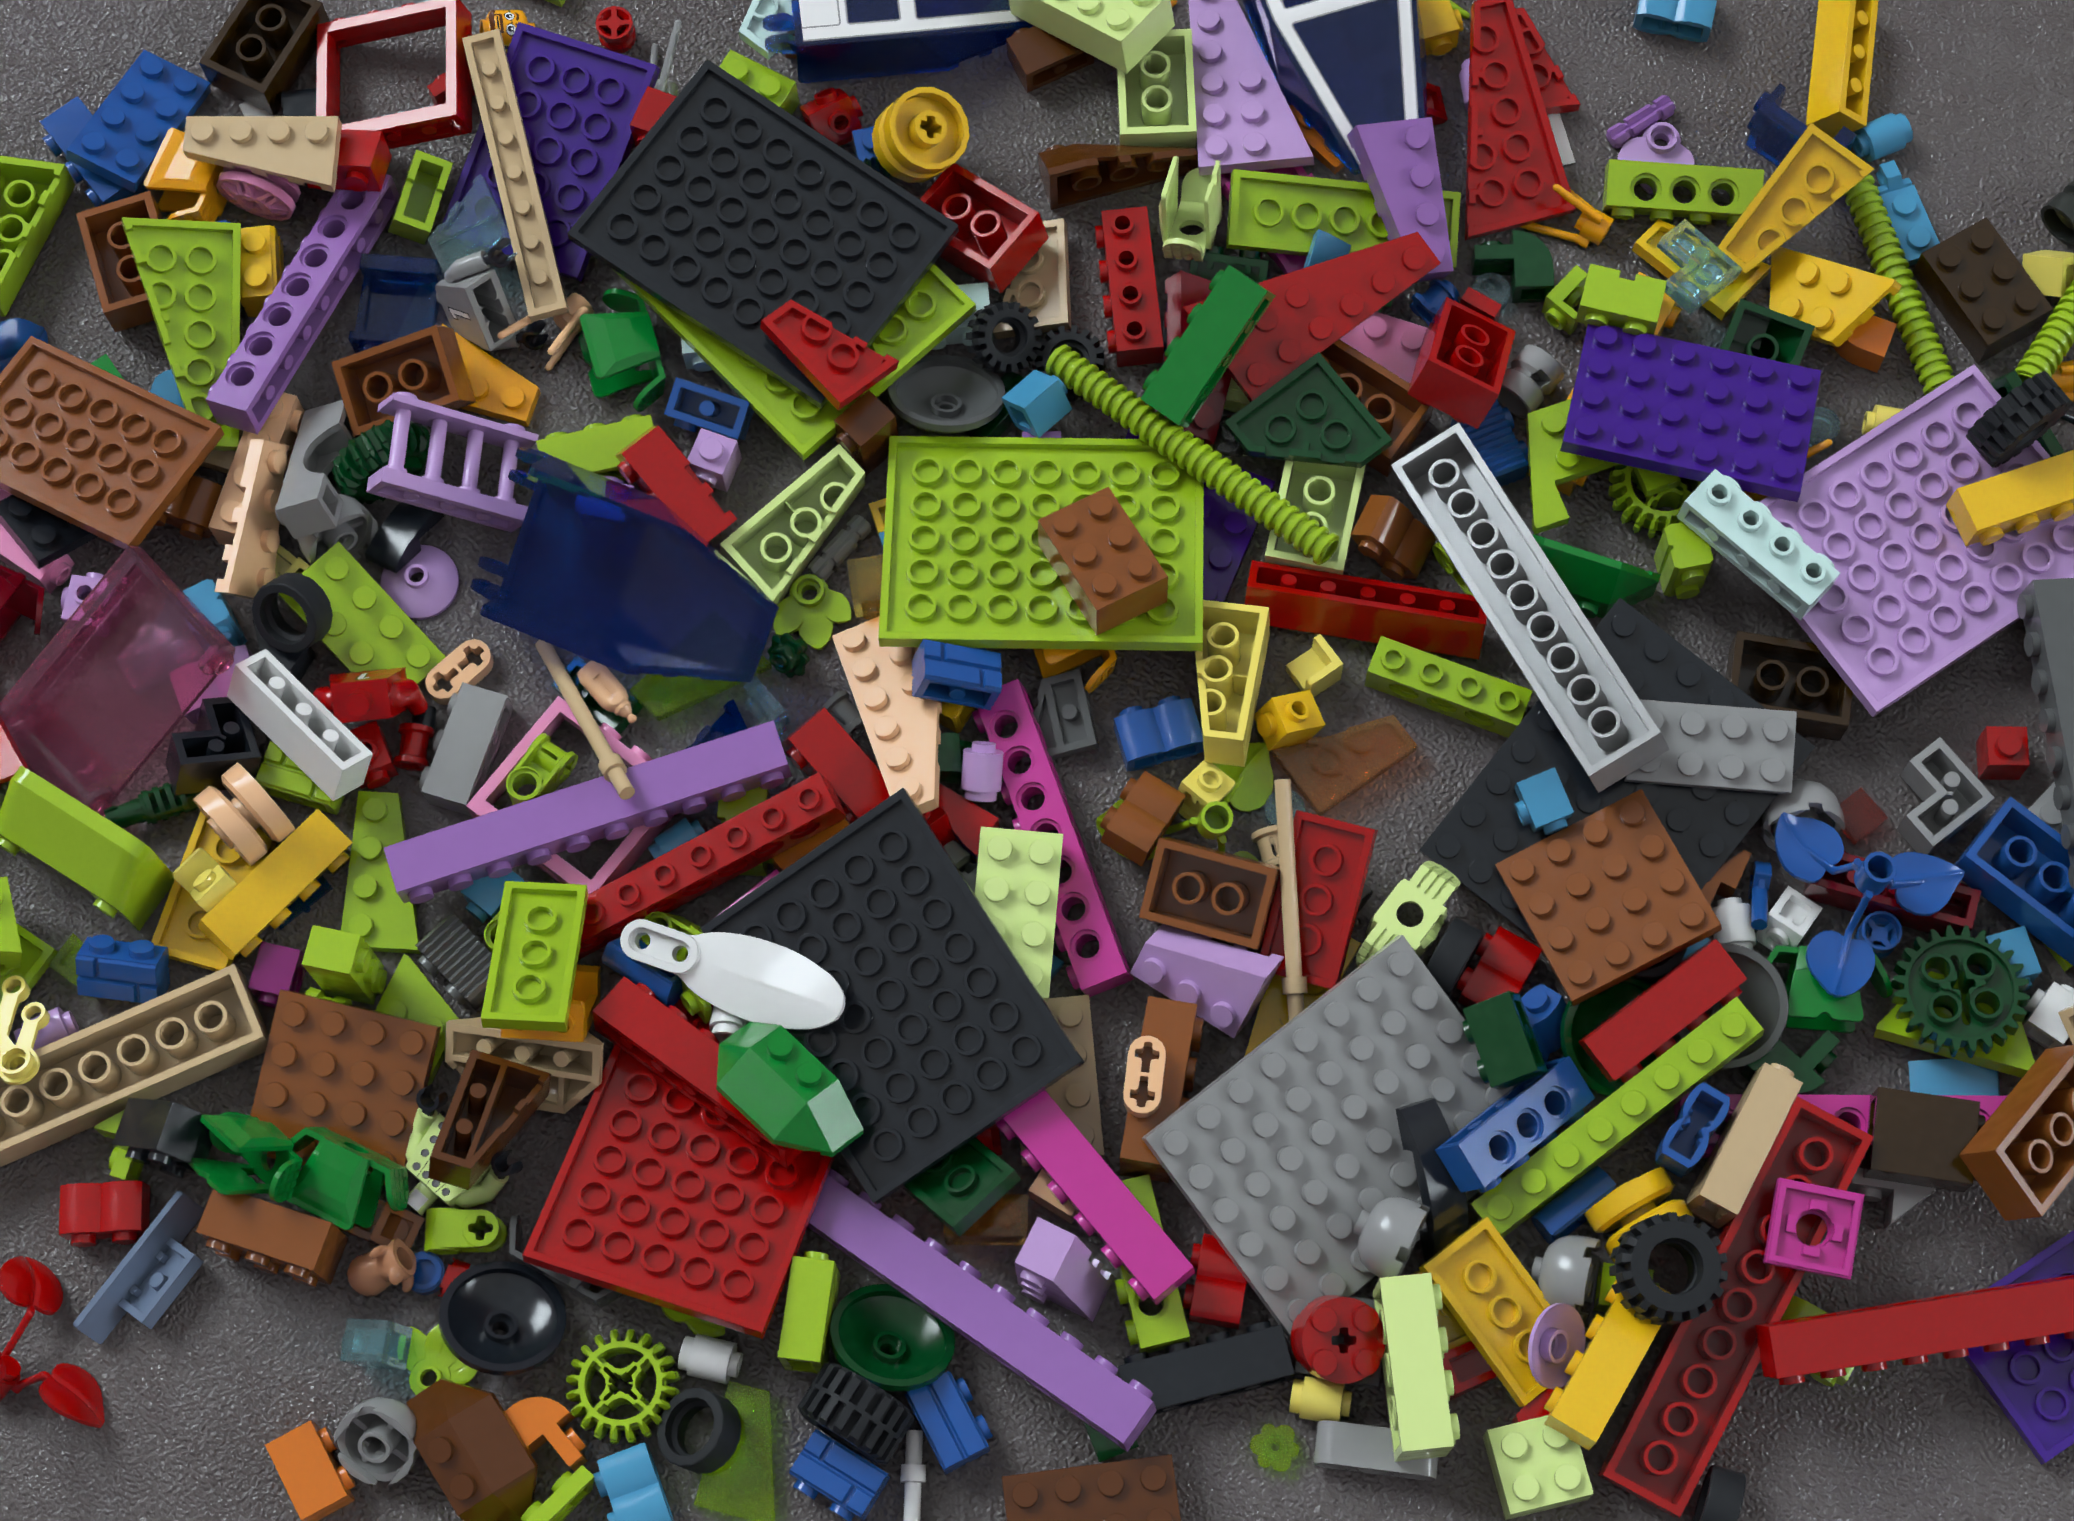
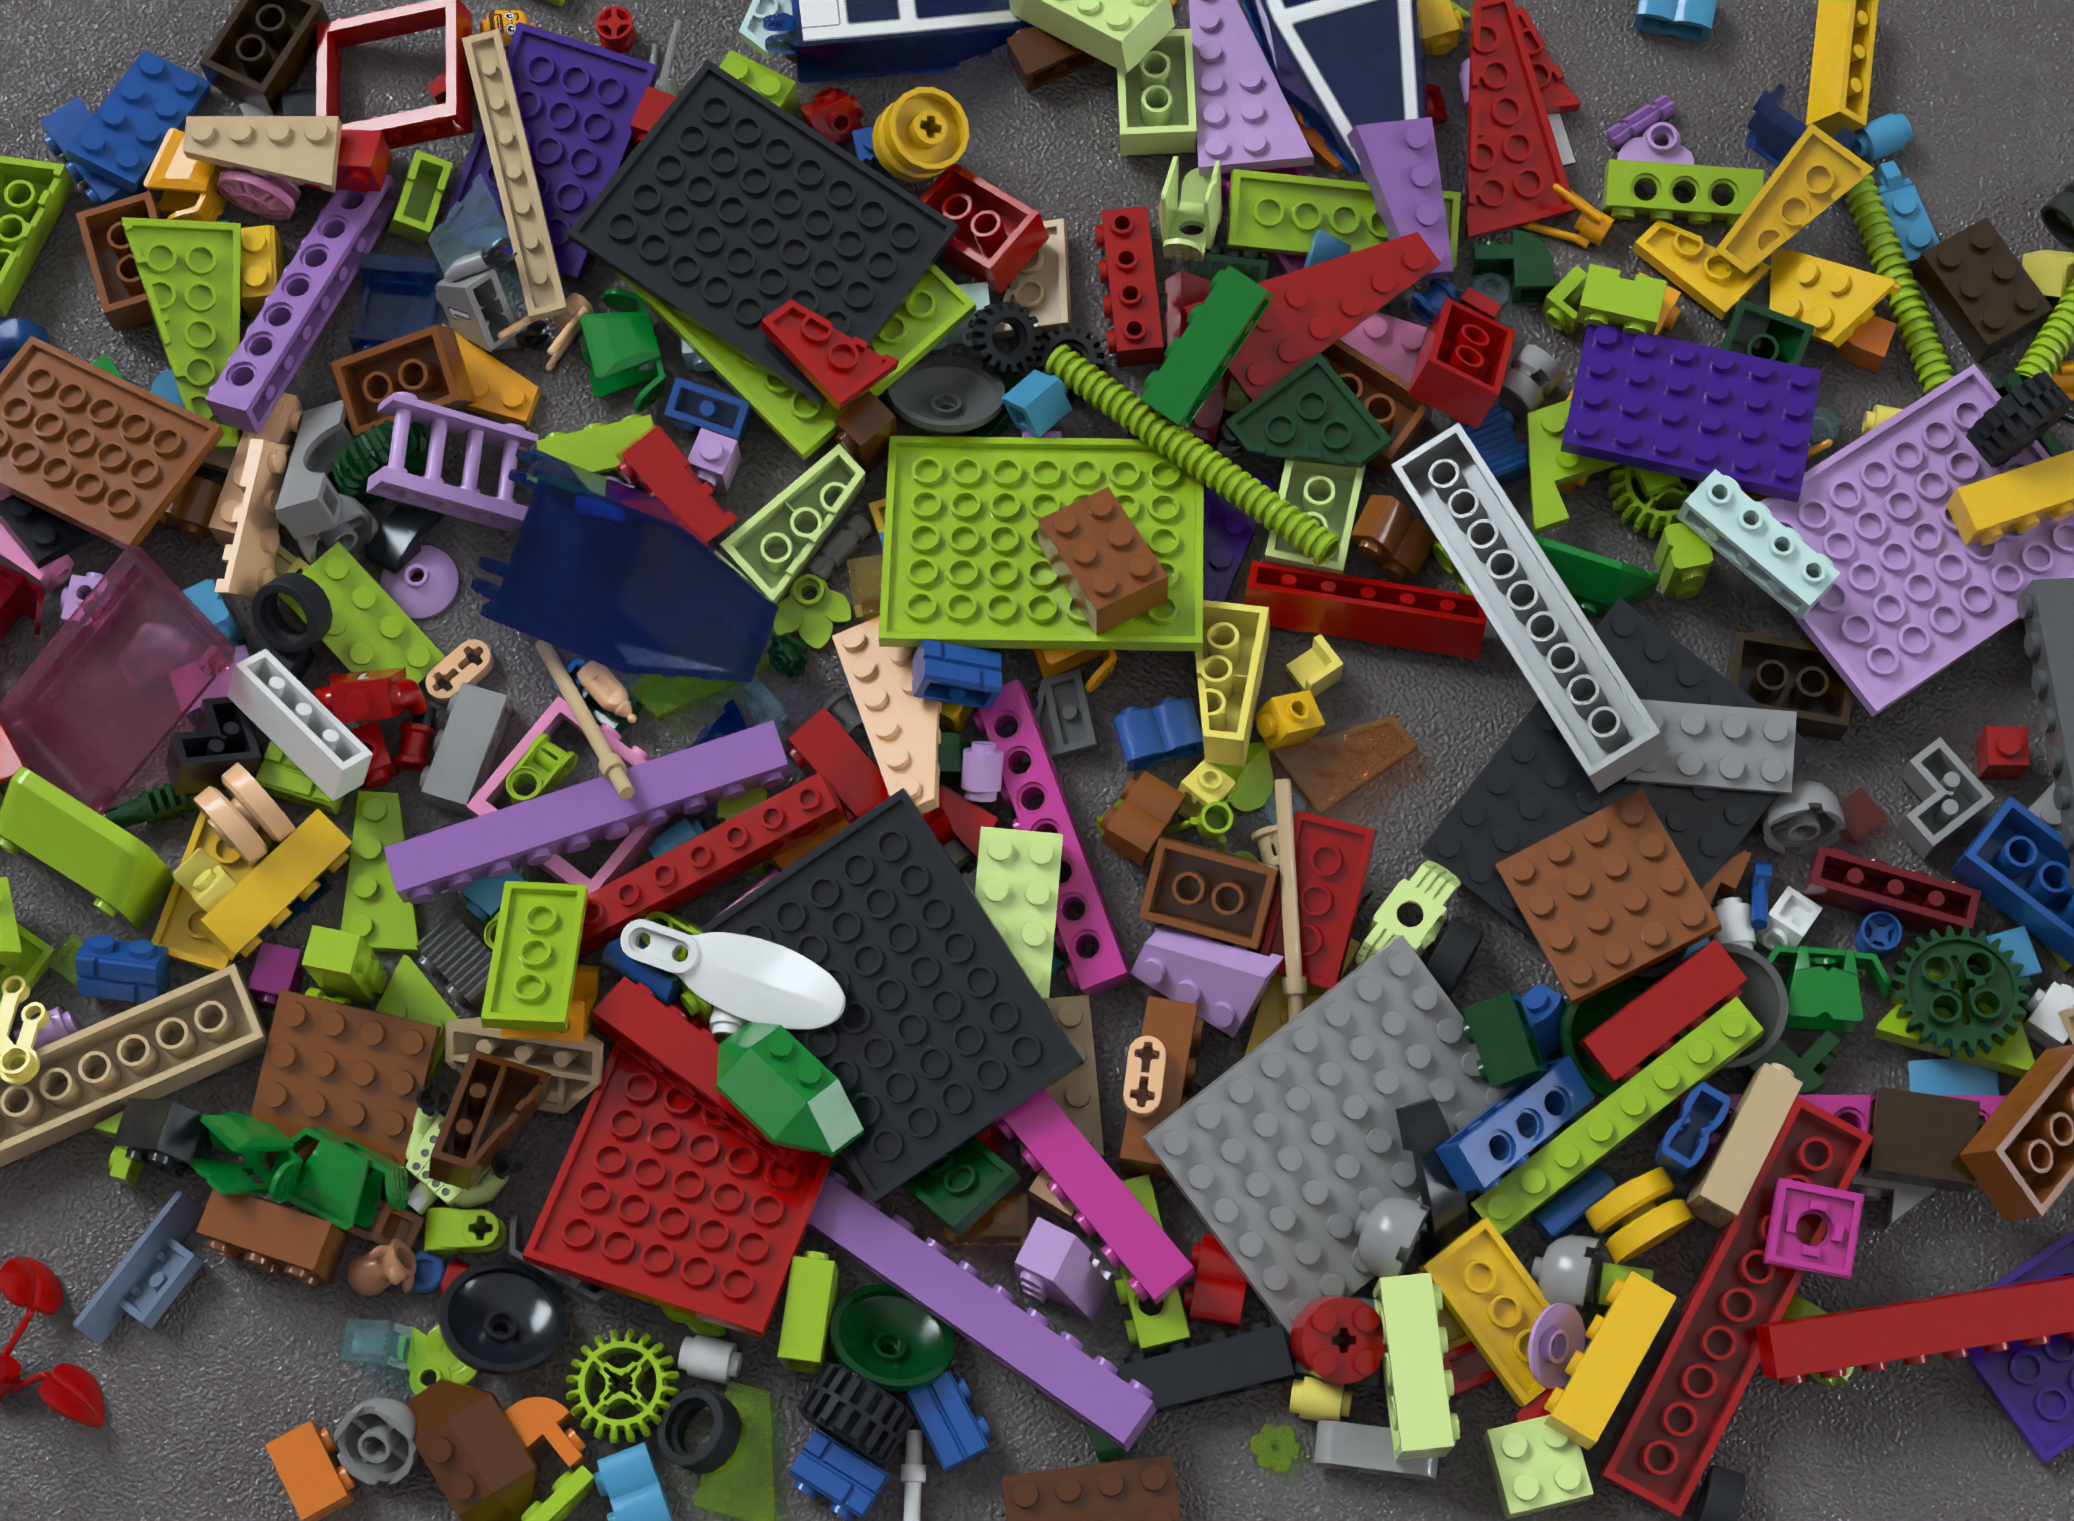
red brick [59,1180,150,1247] -> none
reddish brown wedge [1038,144,1198,210] -> none
lime brick [1365,636,1533,738] -> none
red brick [1456,926,1542,1007] -> none
dark azure brick [1514,767,1574,835] -> none
black tyre [1609,1212,1728,1325] -> none
clear light blue plate [1657,219,1742,314] -> none
blue plant [1775,812,1965,998] -> none

